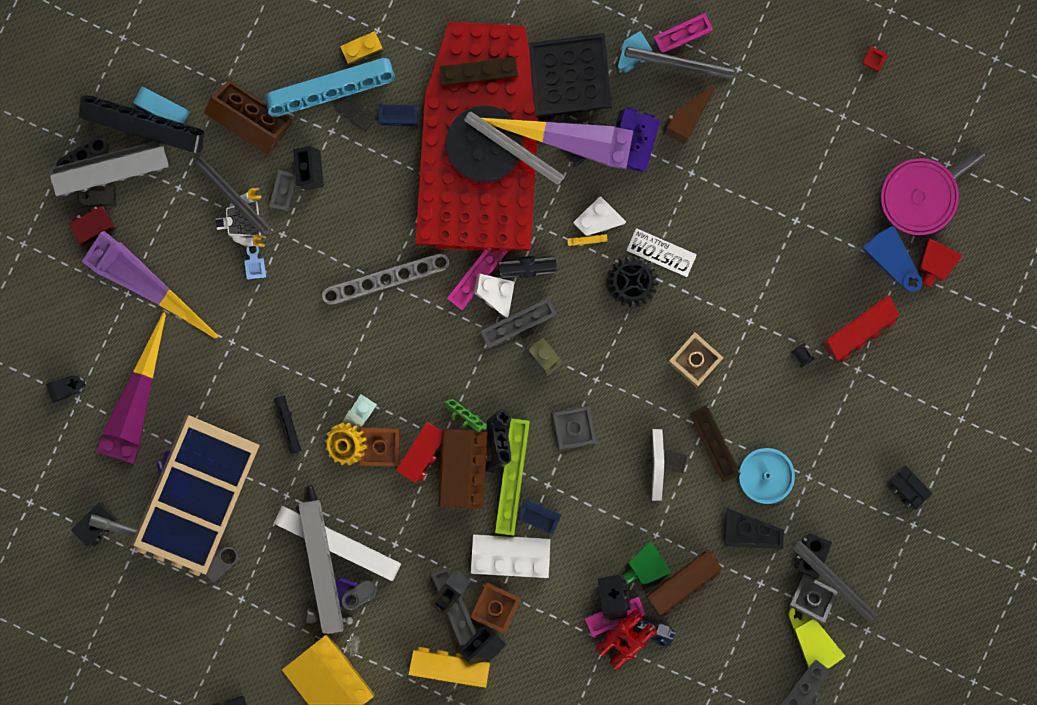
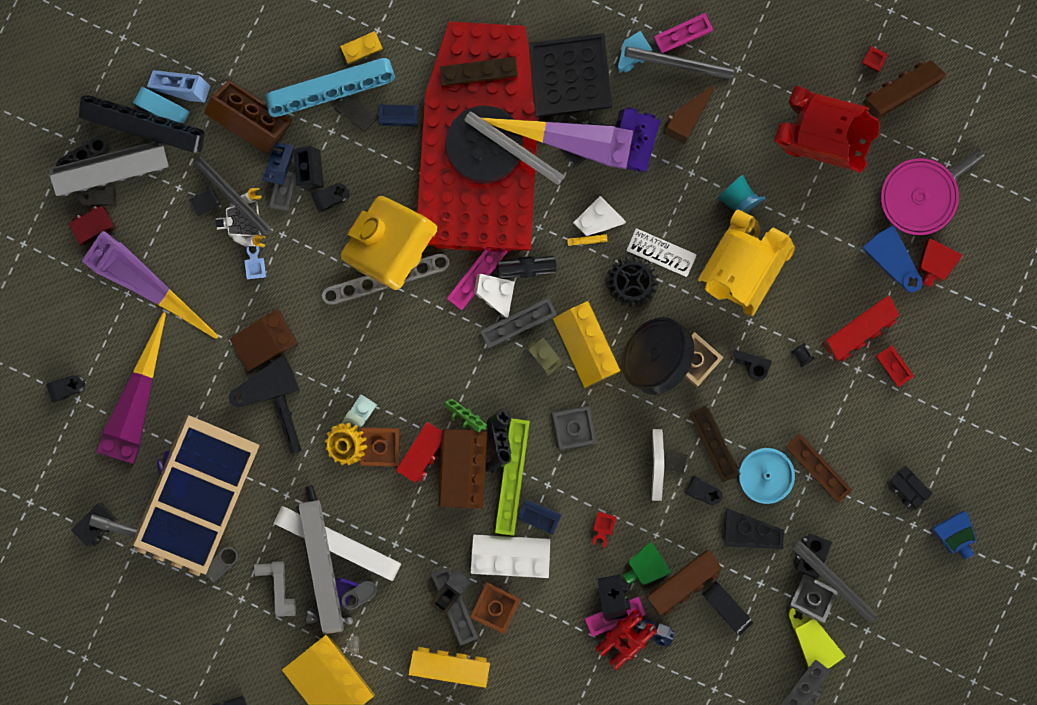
black slope [458,624,506,664] -> none
none -> light blue slope [147,70,211,103]
none -> black bracket [190,185,221,216]
none -> black piece [229,355,300,408]
none -> reddish brown slope [230,309,298,372]
none -> light grey beam [254,561,296,617]
none -> dark blue hinge [263,143,294,185]
none -> black piece [311,183,350,212]
none -> yellow piece [341,196,437,290]
none -> yellow slope [553,301,620,388]
none -> red plate [592,512,617,547]
none -> black brick [622,317,694,395]
none -> black piece [684,475,723,505]
none -> yellow piece [698,209,795,317]
none -> black beam [702,581,754,636]
none -> teal hat [717,175,766,214]
none -> black plate [731,350,772,381]
none -> red piece [774,86,880,173]
none -> reddish brown plate [785,433,852,503]
none -> reddish brown slope [863,60,946,119]
none -> red plate [875,345,914,388]
none -> blue torso [931,511,977,560]

